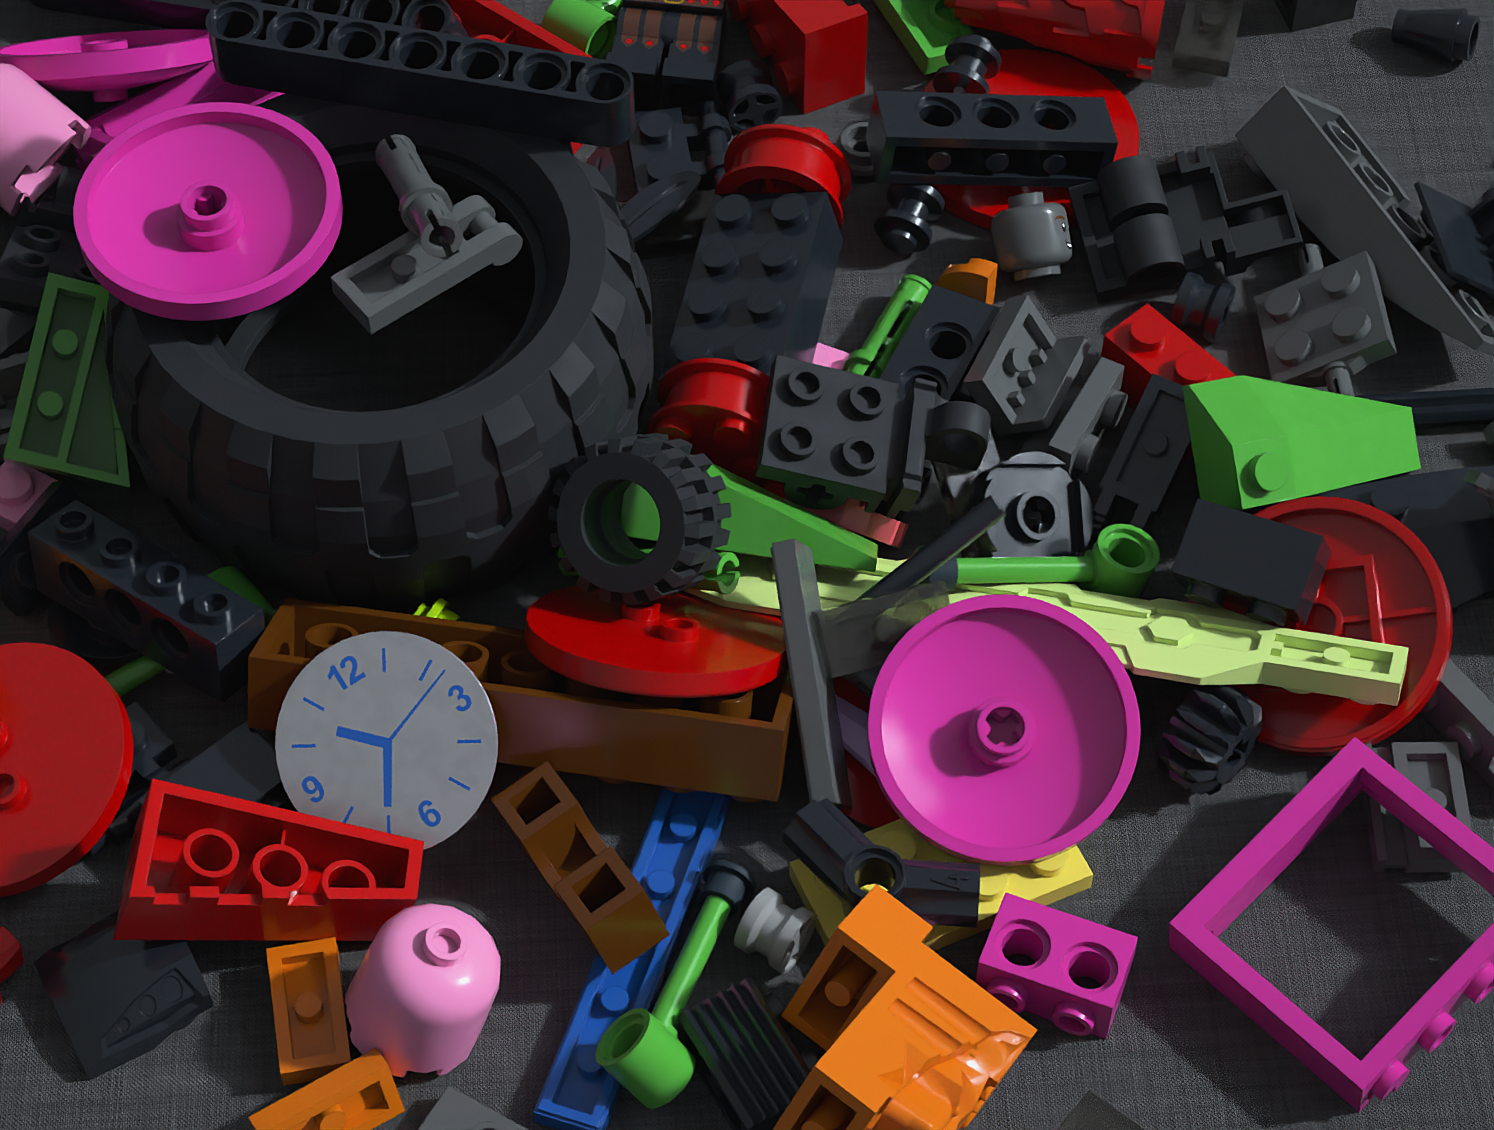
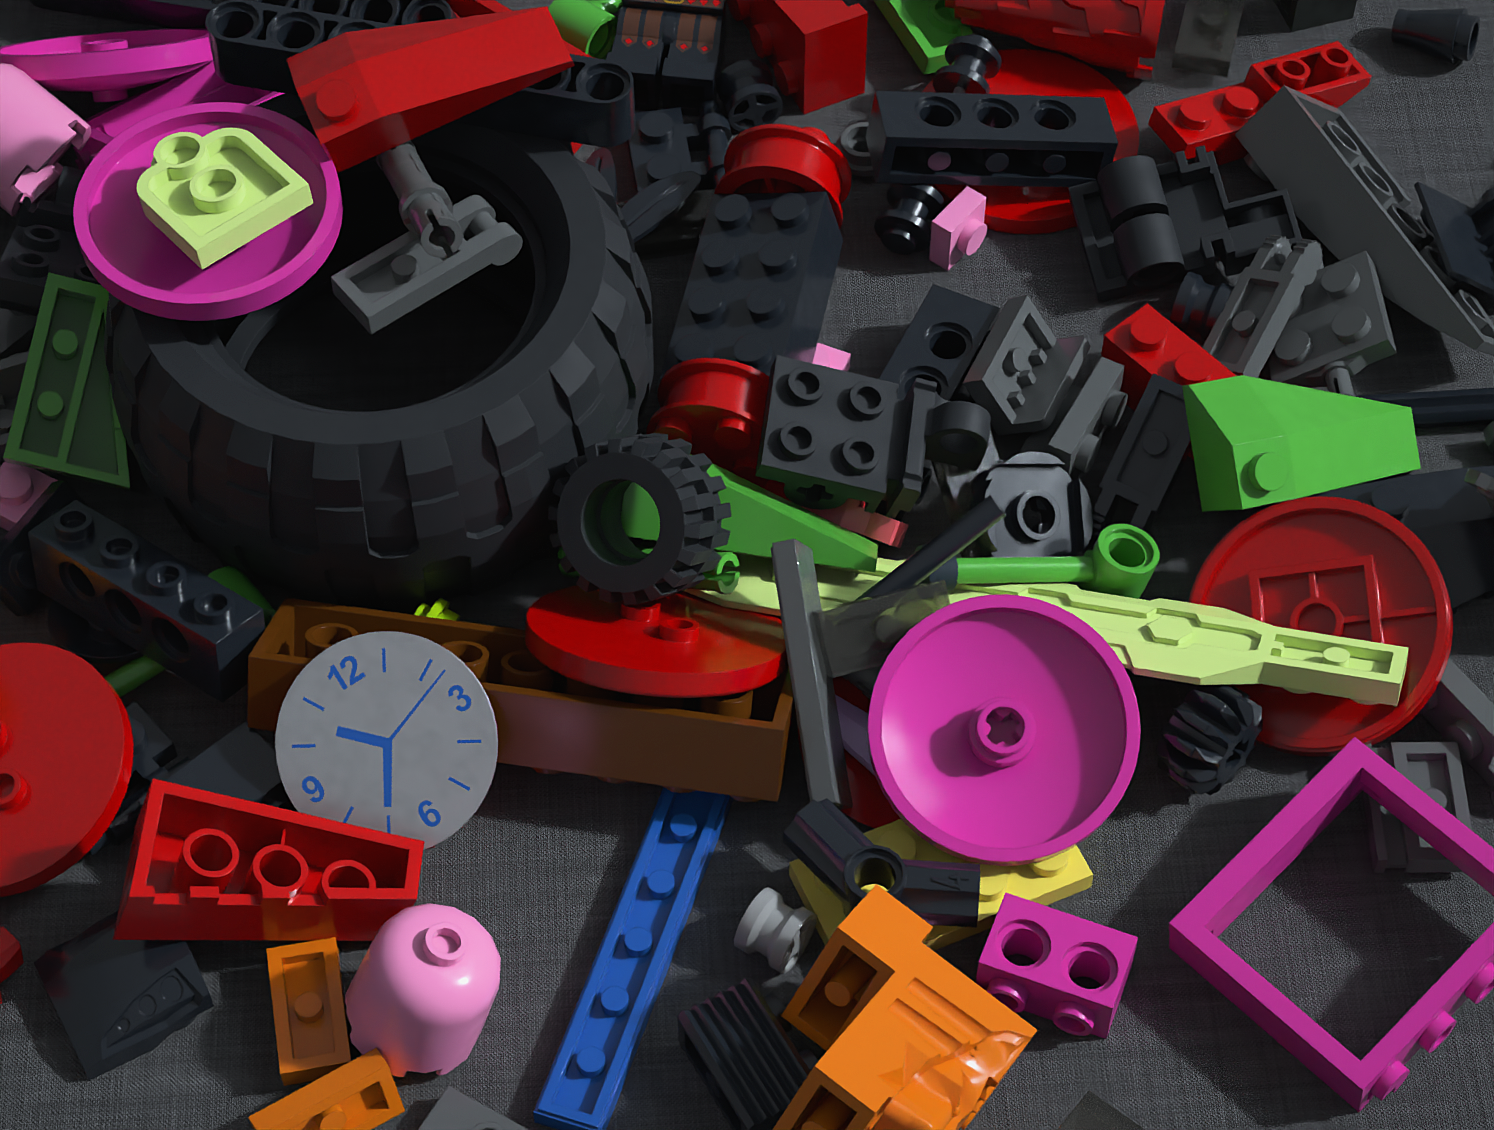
reddish brown arch [491,761,670,975] -> none
bright green piece [595,860,756,1109] -> none
bright green pin [843,274,932,379] -> none
orange tile [935,258,998,305] -> none
dark grey head [991,192,1072,281] -> none
black brick [1171,498,1332,628] -> none
none -> yellowish green plate [137,128,313,270]
none -> red wedge [287,6,574,173]
none -> bright pink plate [929,186,987,271]
none -> red slope [1148,41,1372,166]
none -> dark grey hinge [1202,235,1323,378]

